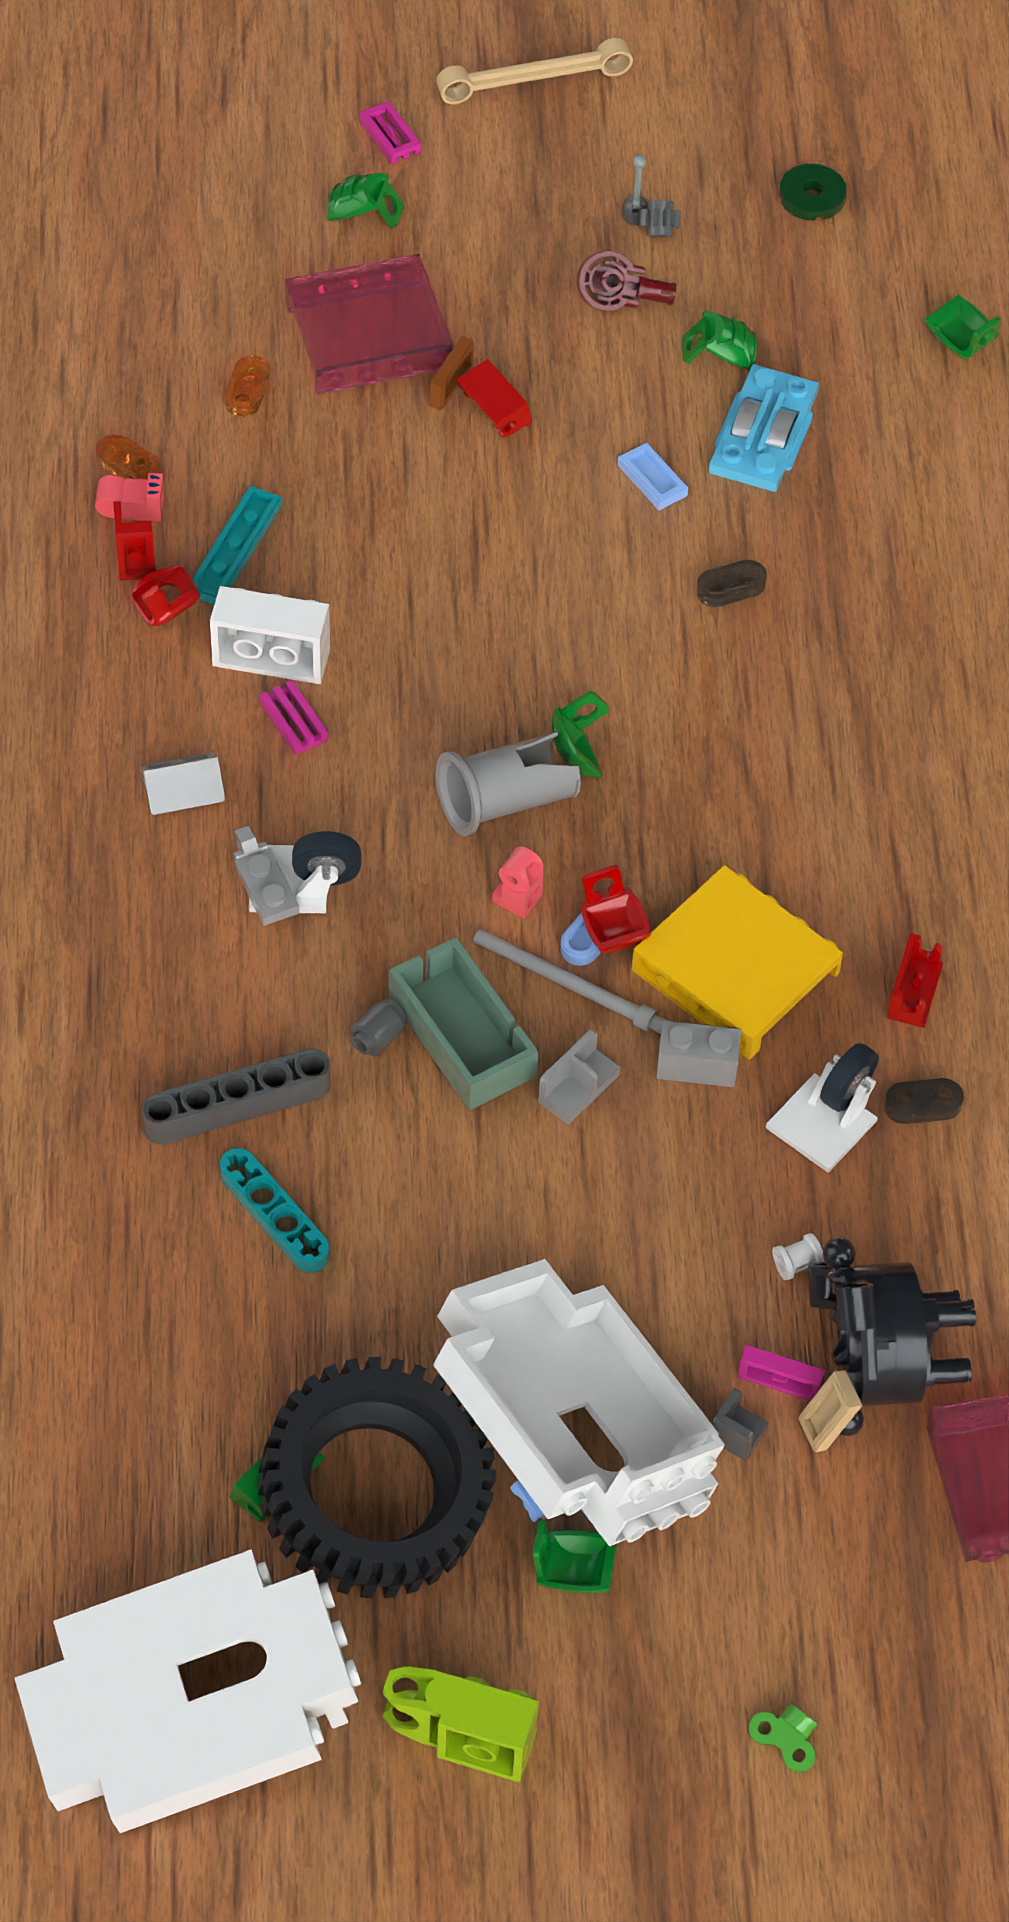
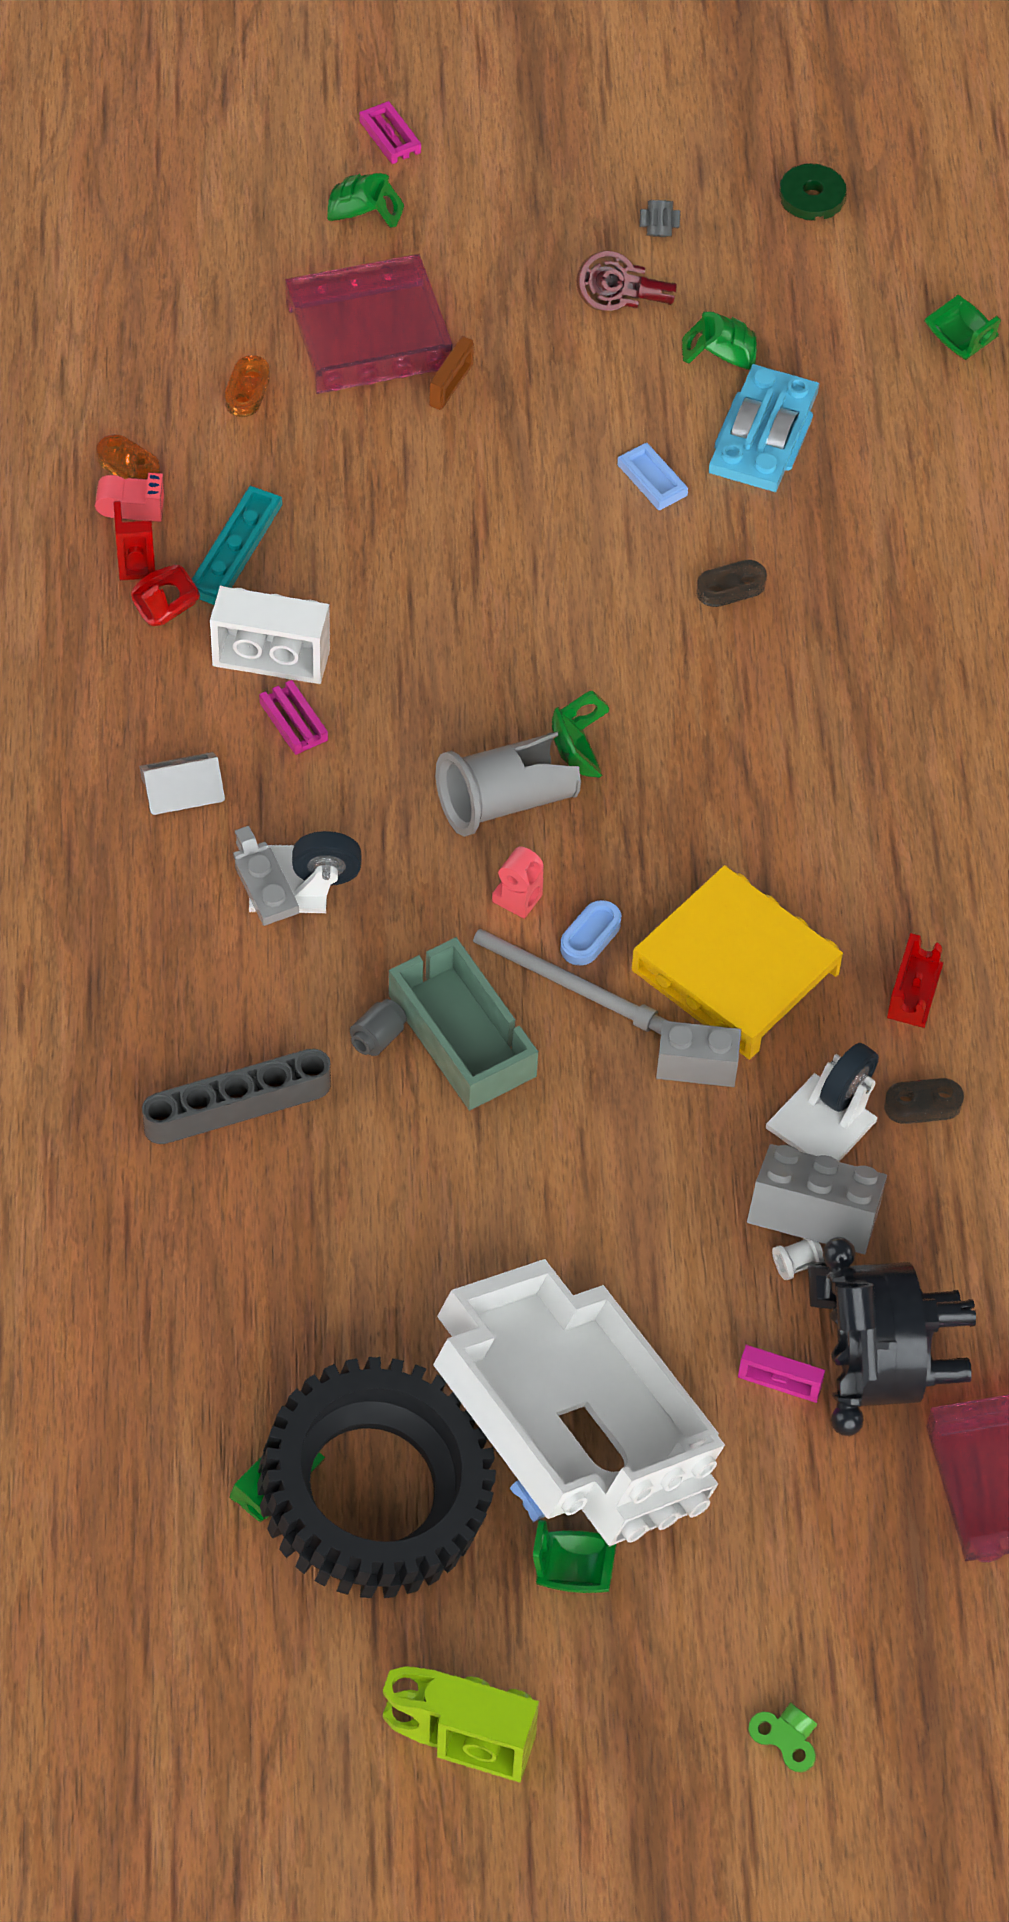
white panel [14,1550,361,1833] -> none
teal beam [220,1148,329,1273] -> none
tan piece [436,38,633,104] -> none
red hinge [456,358,532,438] -> none
light grey panel [538,1029,620,1125] -> none
red piece [580,865,651,953] -> none
hinge [622,154,648,225] -> none
dark grey panel [713,1388,768,1461] -> none
tan tile [798,1370,863,1452] -> none
none -> light grey brick [747,1144,887,1254]

